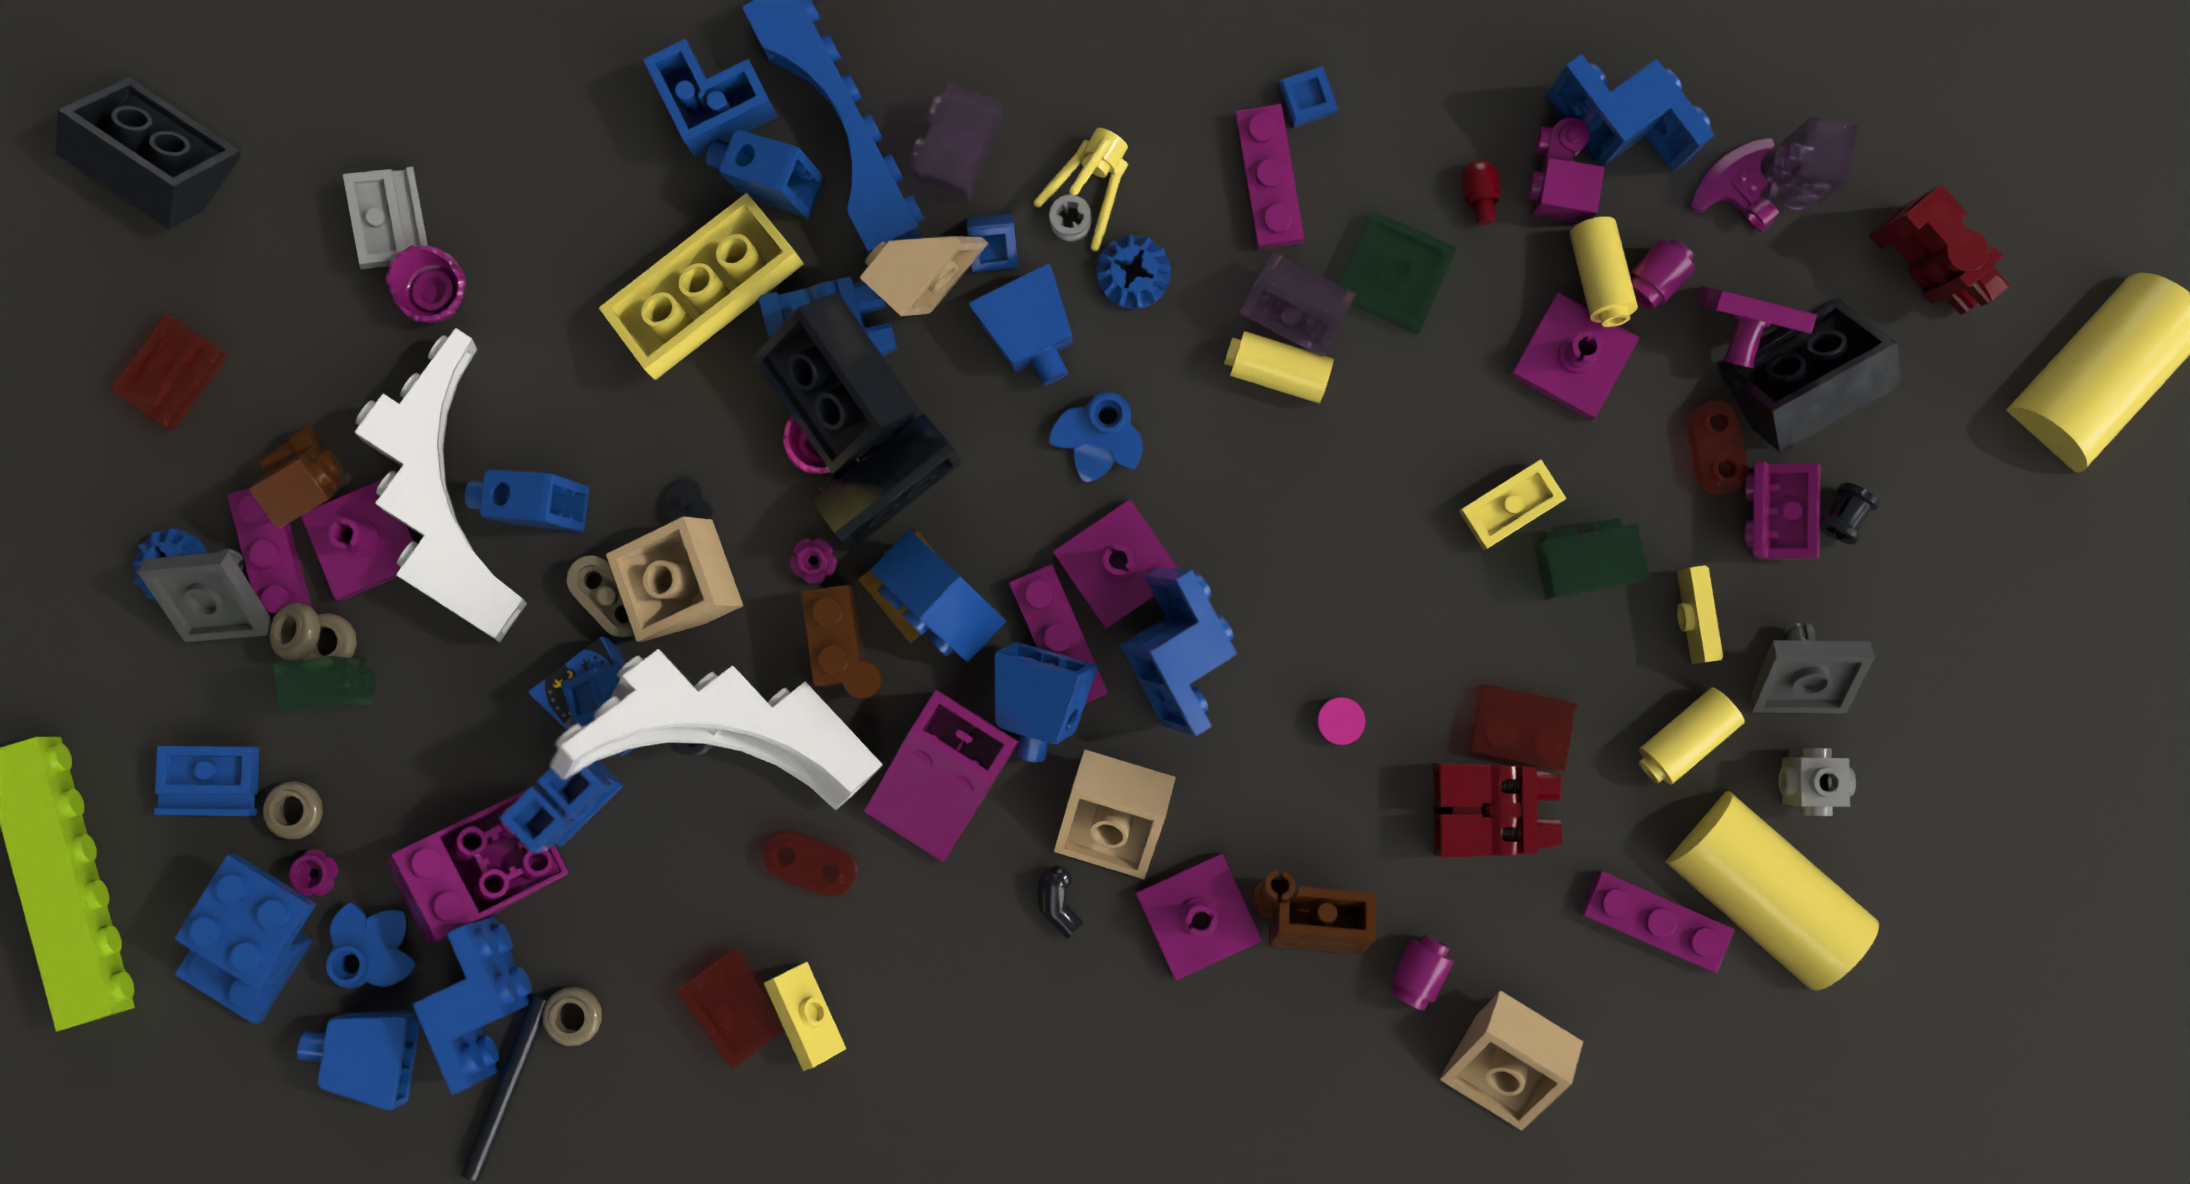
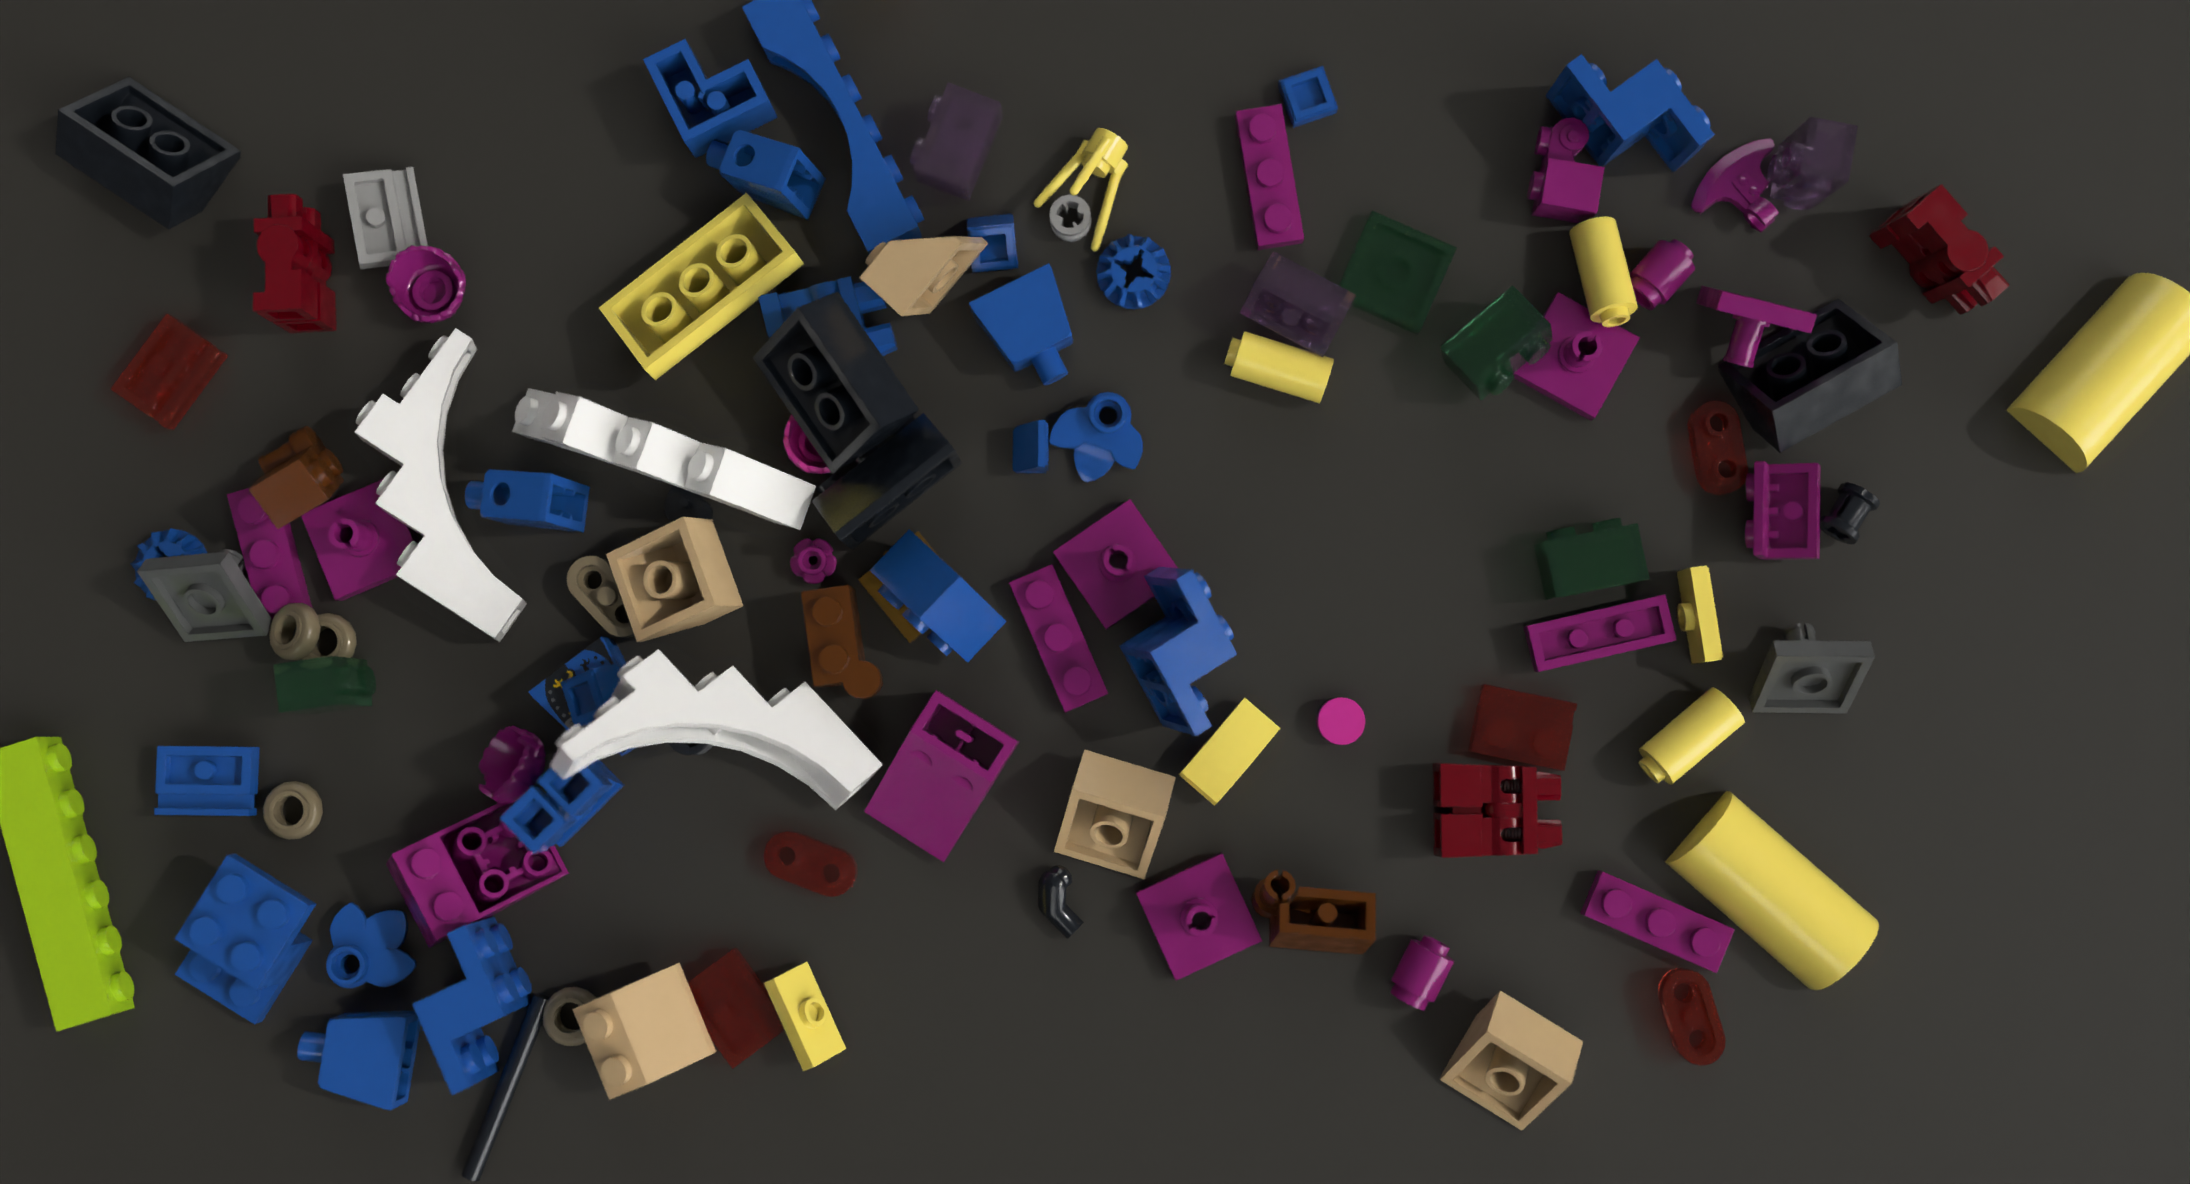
magenta plate [289,849,338,896] -> none
blue torso [995,642,1097,762] -> none
light yellow plate [1459,459,1567,550] -> none
dark red cylinder [1461,160,1501,226] -> none
light grey brick [1779,748,1856,816] -> none
none -> dark red hips [253,194,337,333]
none -> magenta hair [478,726,546,803]
none -> white arch [512,388,816,530]
none -> tan slope [572,963,716,1100]
none -> blue slope [1013,420,1049,473]
none -> light yellow slope [1179,697,1280,806]
none -> clear green brick [1440,285,1553,401]
none -> magenta plate [1523,594,1677,673]
none -> clear red plate [1658,968,1726,1065]

